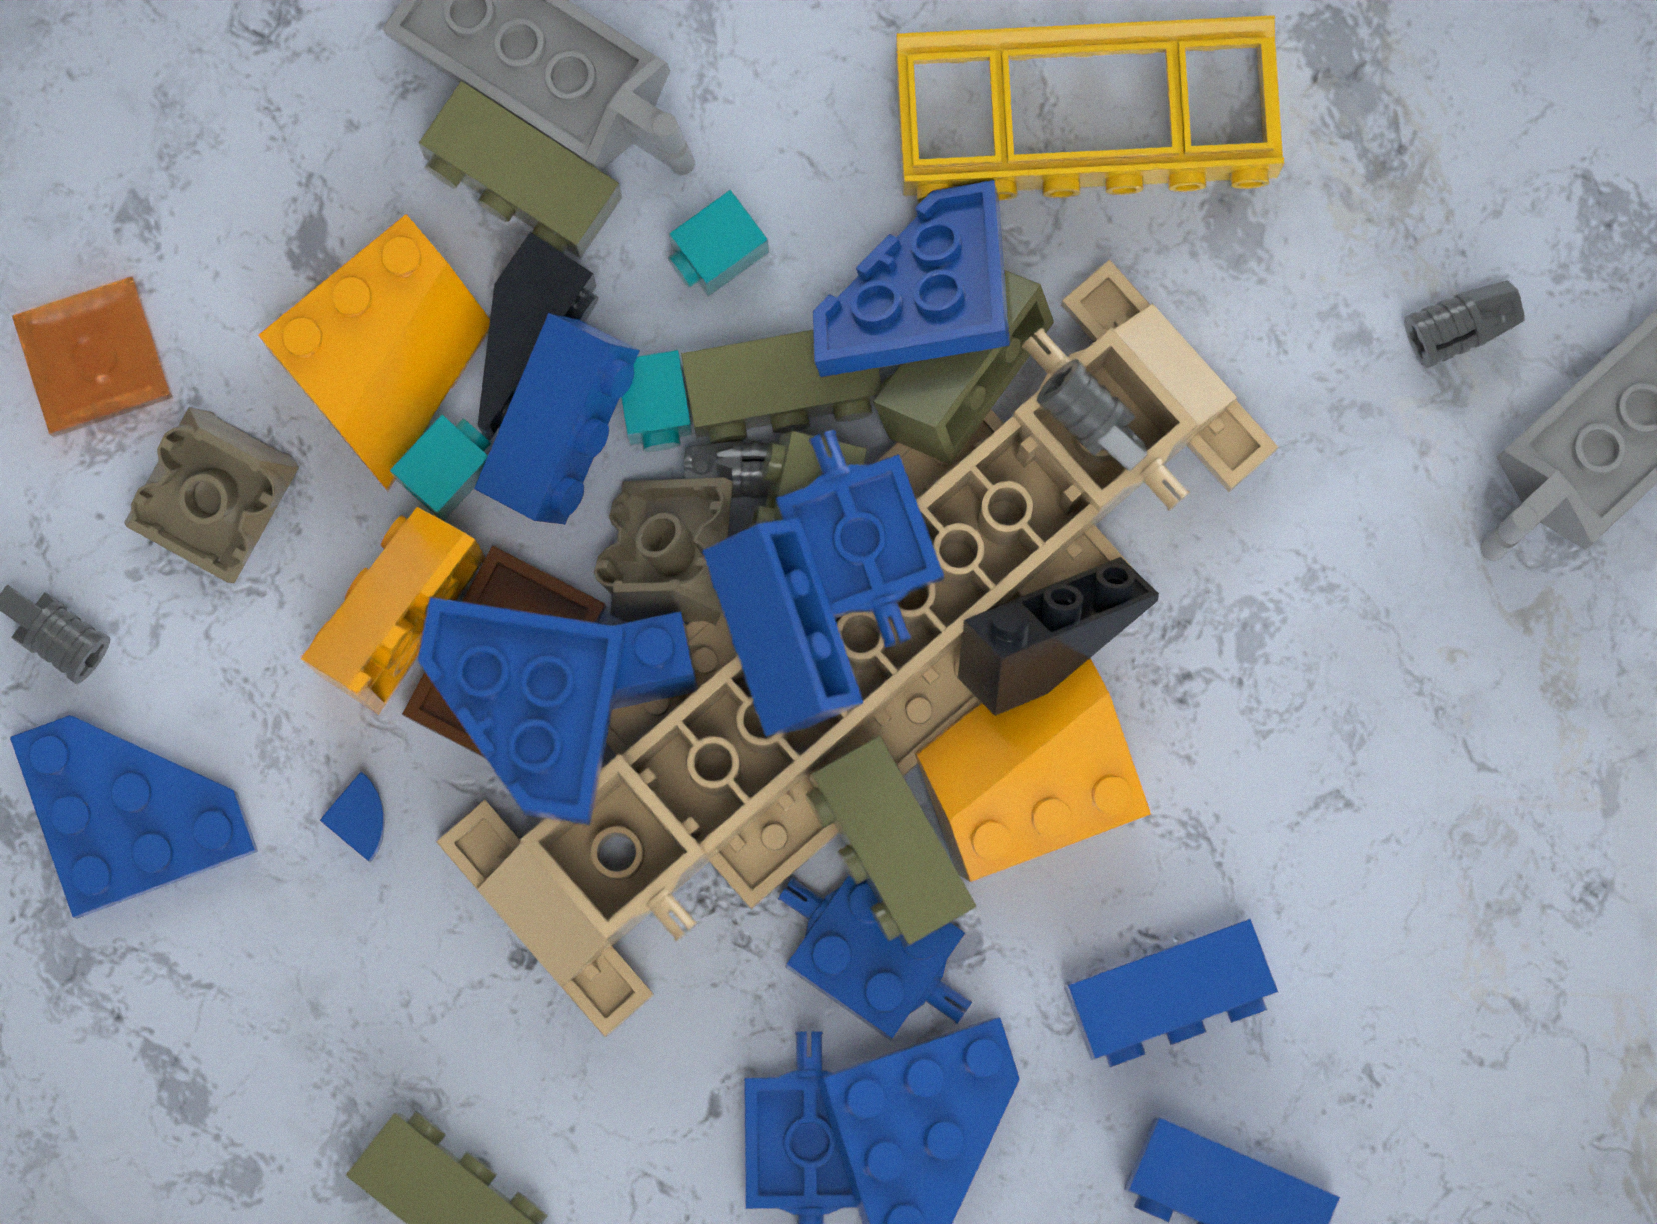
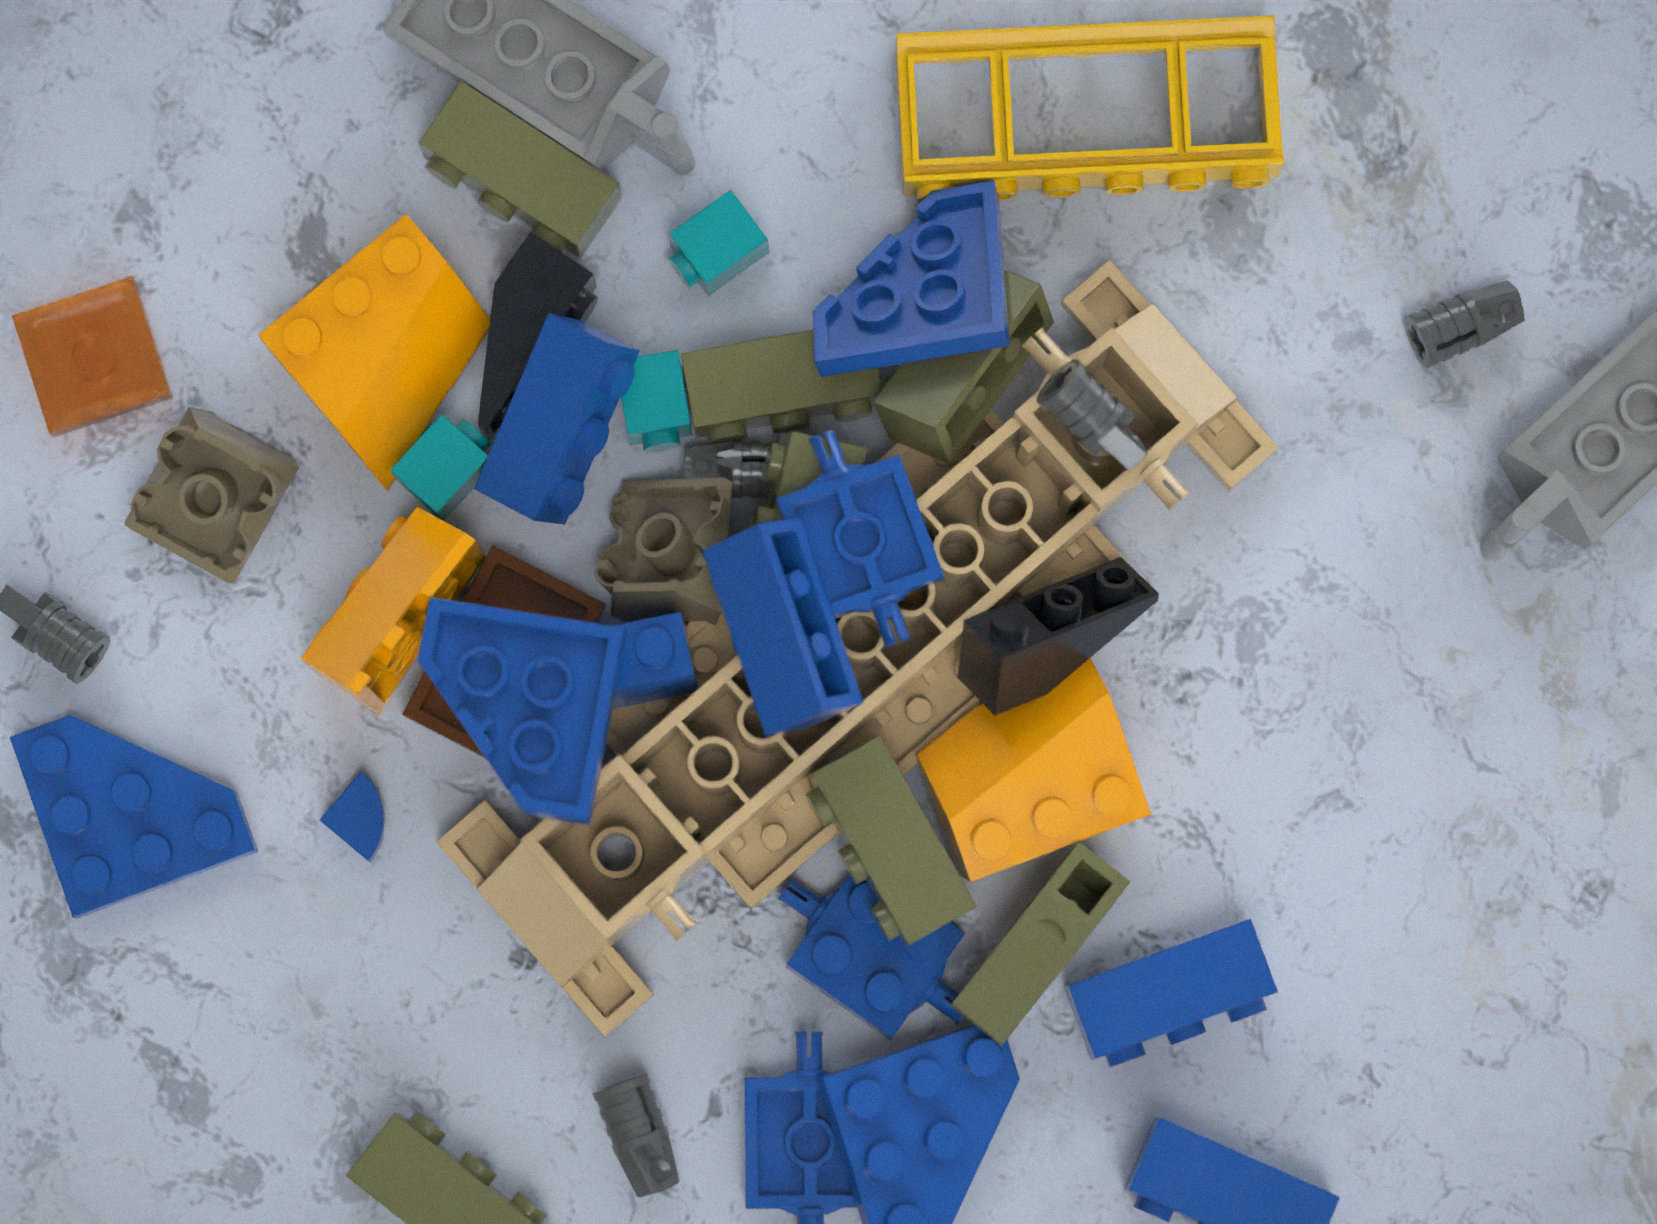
none -> dark grey hinge [592,1073,679,1198]
none -> olive slope [950,842,1130,1046]

